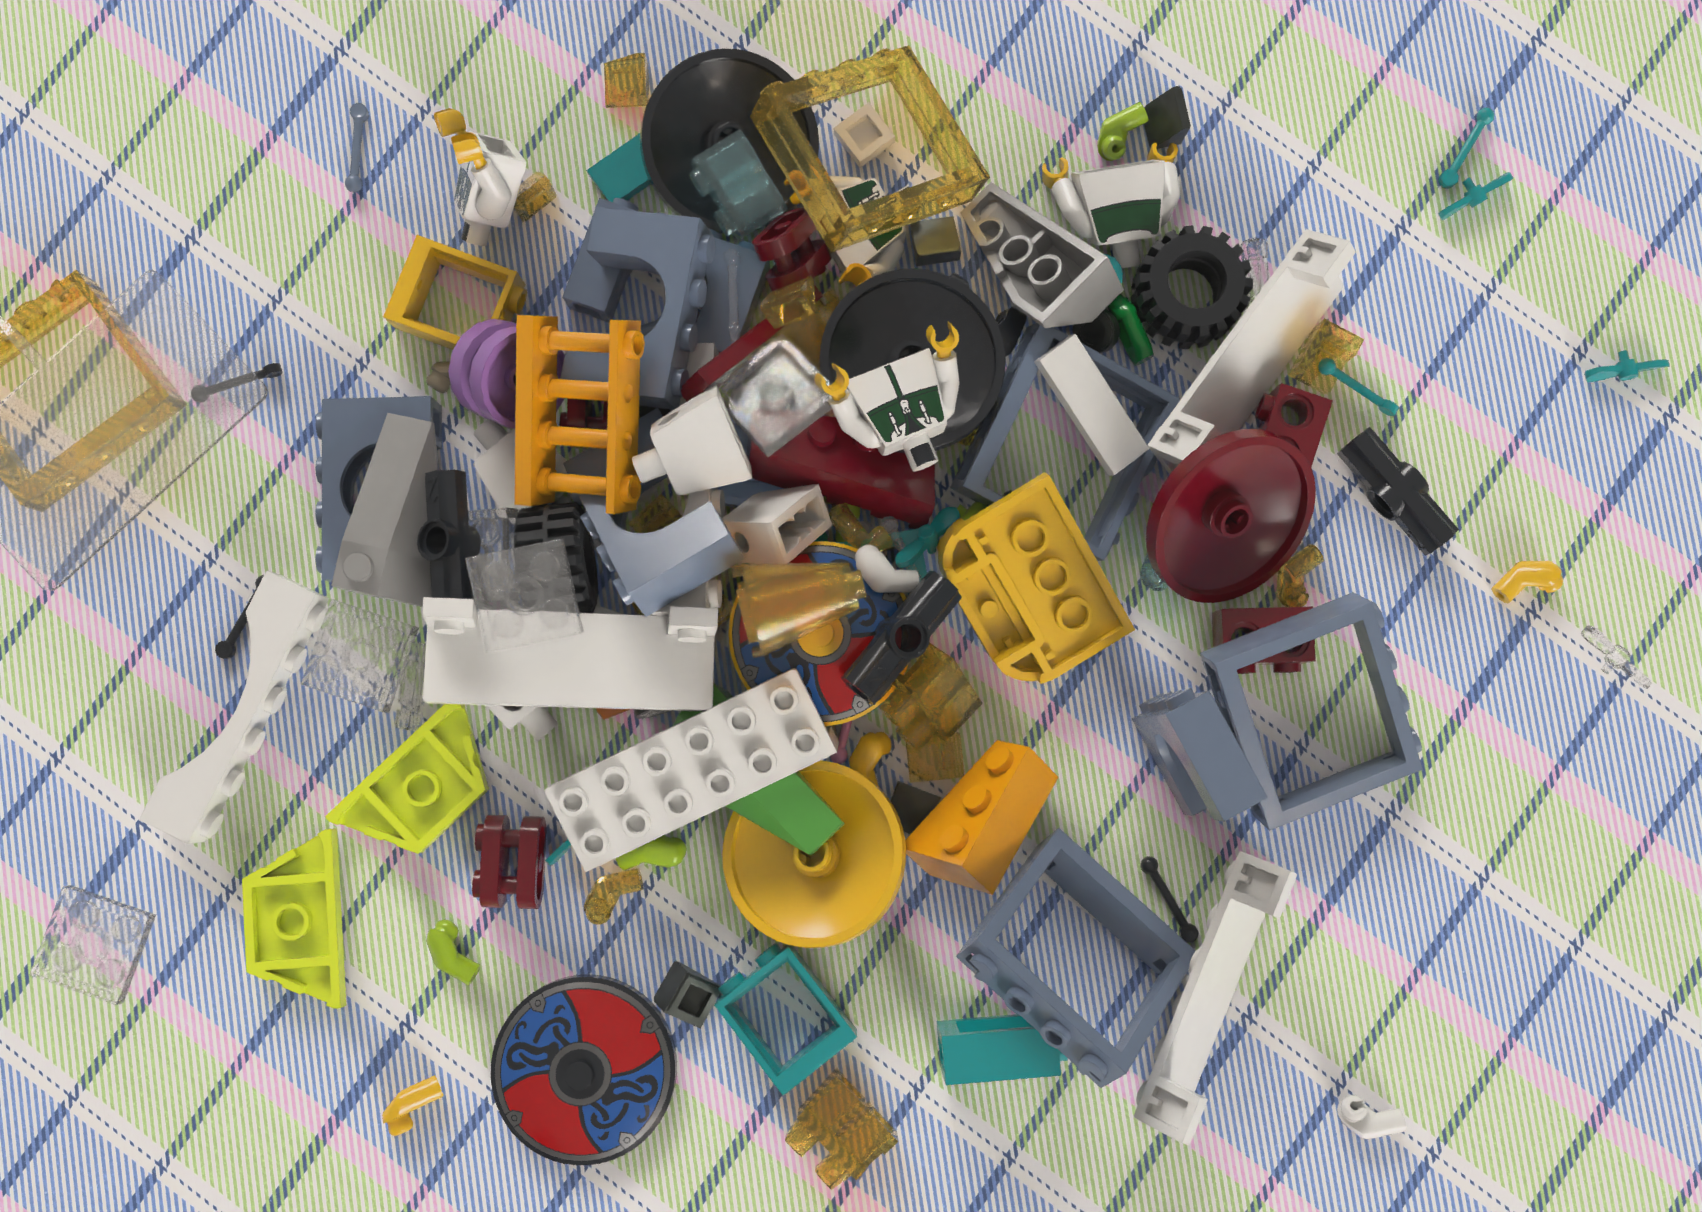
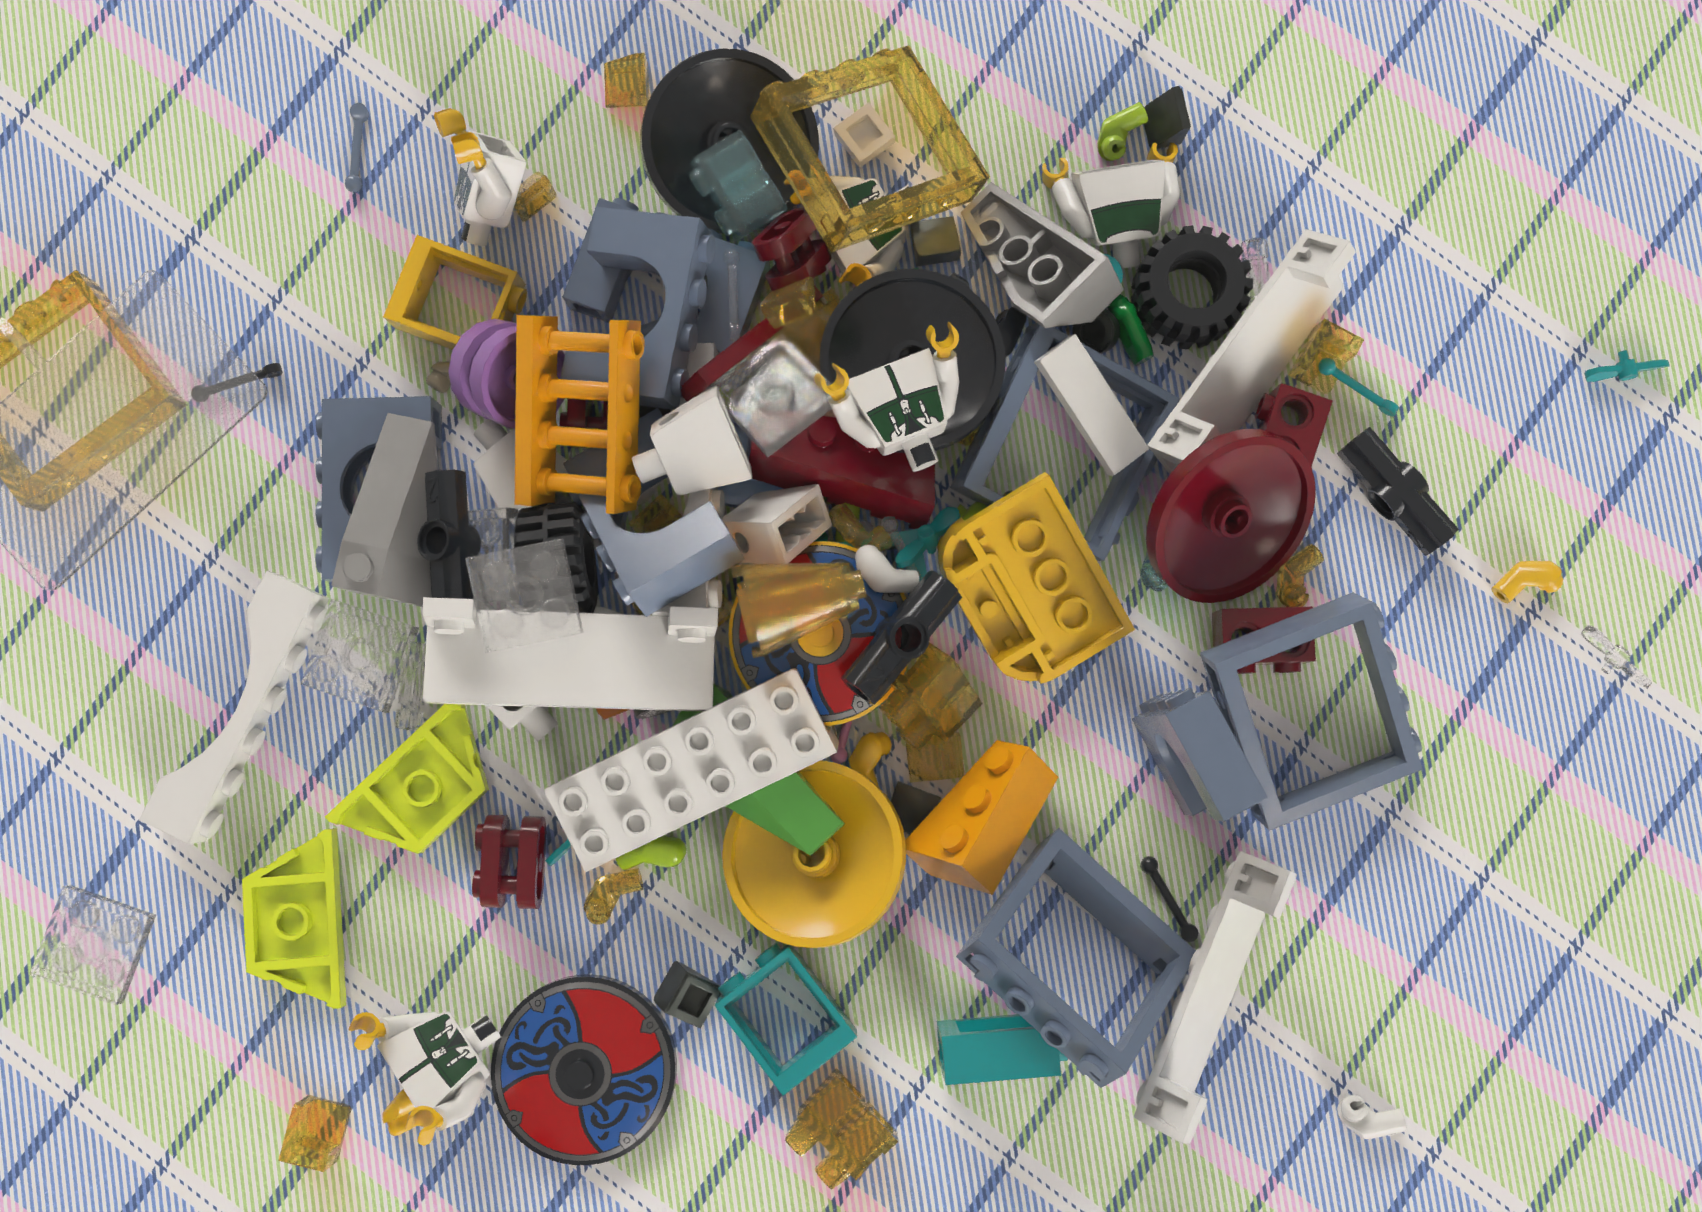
black hinge [215,575,264,659] -> none
lime arm [426,919,481,986] -> none
teal tile [586,133,651,202] -> none
teal hinge [1438,107,1495,189] -> none
teal piece [1438,172,1513,220] -> none
none -> clear yellow panel [278,1095,352,1172]
none -> torso [348,1011,501,1146]

